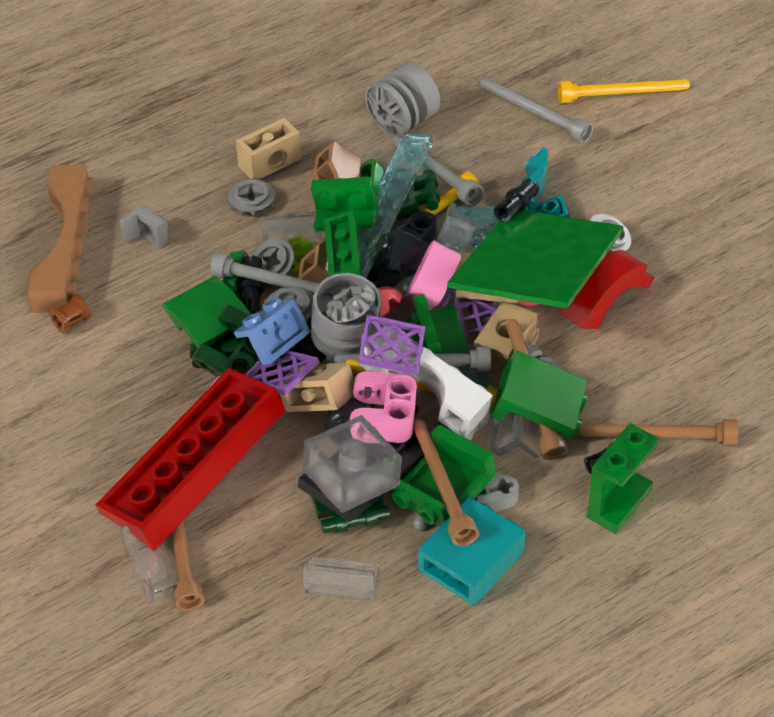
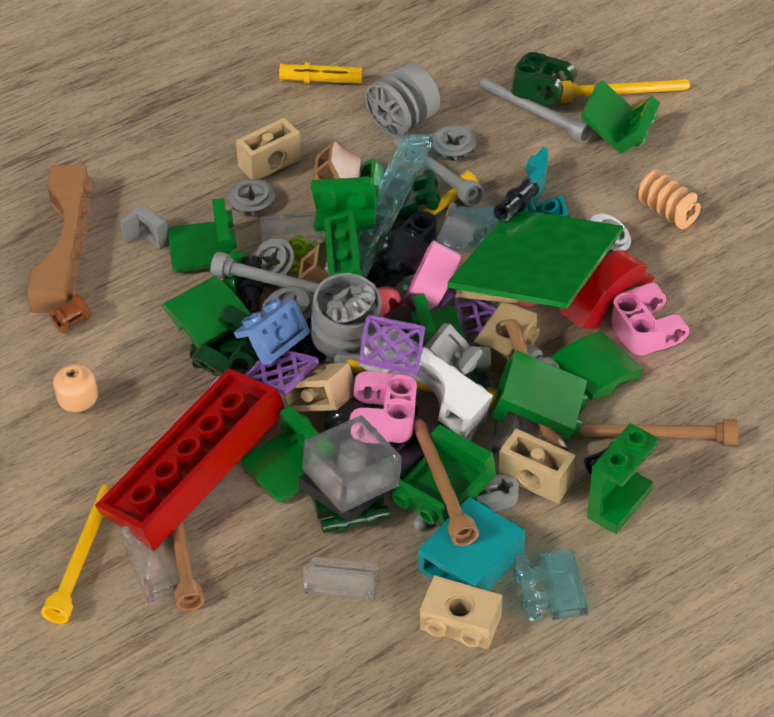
none -> yellow piece [41,484,112,624]
none -> light nougat head [53,364,98,412]
none -> green bracket [168,198,237,273]
none -> green bracket [241,405,333,503]
none -> yellow pin [279,62,363,85]
none -> tan brick [420,575,503,650]
none -> light grey bracket [425,323,483,375]
none -> light grey gear [431,125,476,161]
none -> tan brick [498,429,576,504]
none -> dark green piece [511,52,577,105]
none -> clear light blue plate [514,549,588,620]
none -> green slope [551,331,644,400]
none -> green bracket [581,81,660,154]
none -> bright pink piece [611,283,690,355]
none -> light nougat piece [636,169,701,229]

